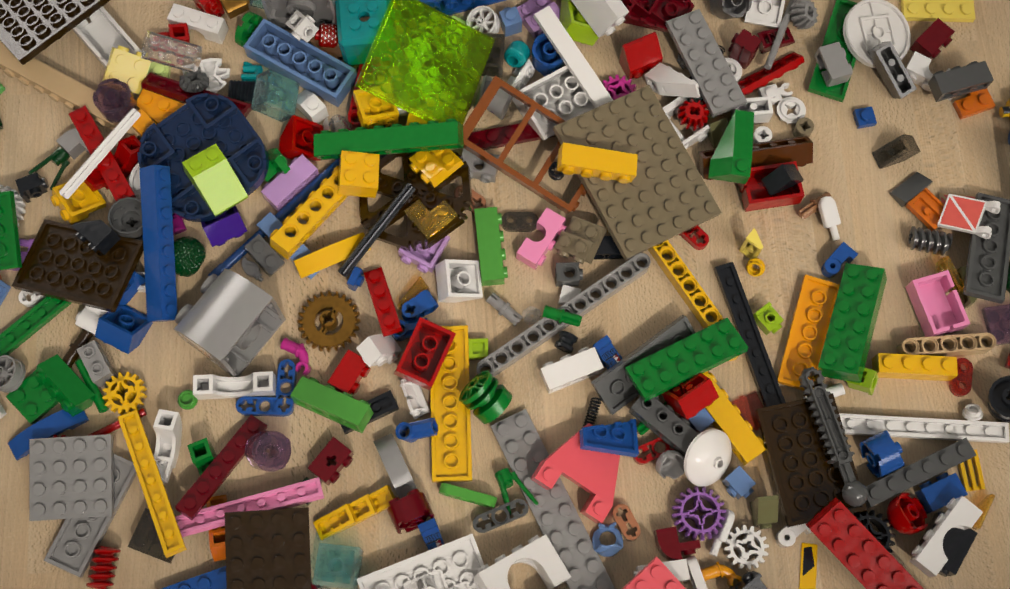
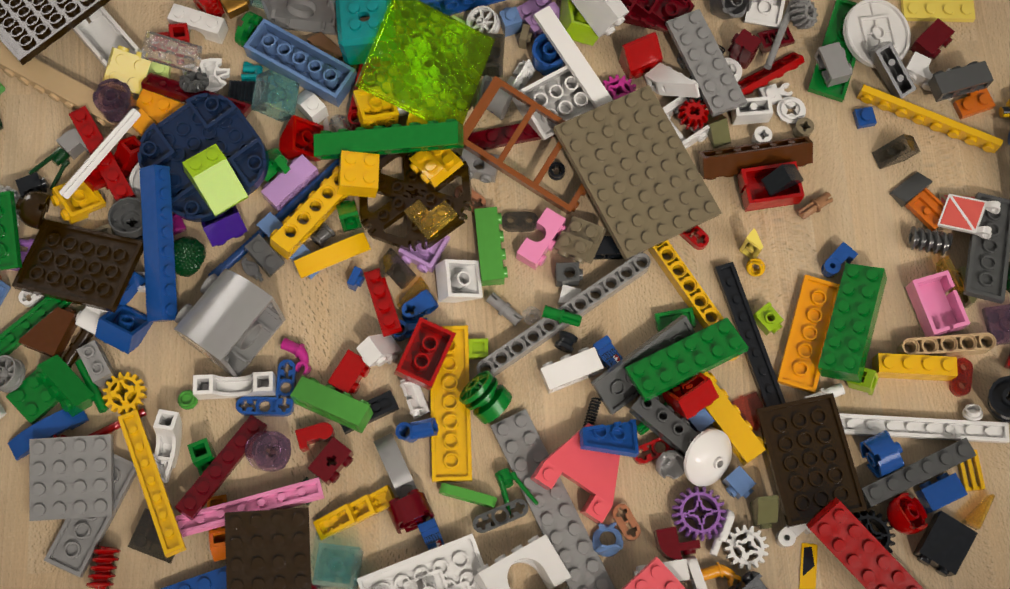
black slope [72,220,121,255] -> none
white brick [285,10,319,43] -> none
pearl gold gear [297,290,361,353] -> none
red head [314,23,339,48] -> none
black axle [338,183,416,277] -> none
teal head [504,40,530,68] -> none
yellow brick [557,142,638,184] -> none
green wedge [708,110,754,184] -> none
dark grey gear [798,367,868,507] -> none
white piece [818,196,841,241] -> none
white arch [909,496,983,578] -> none
none -> dark brown cylinder [16,191,51,229]
none -> reddish brown slope [18,307,77,358]
none -> red leg [295,422,335,452]
none -> dark grey bush [310,223,335,248]
none -> green slope [336,200,362,232]
none -> clear smoke slope [379,248,416,289]
none -> dark tan plate [519,23,533,49]
none -> green plate [654,307,696,332]
none -> yellow plate [857,84,1003,153]

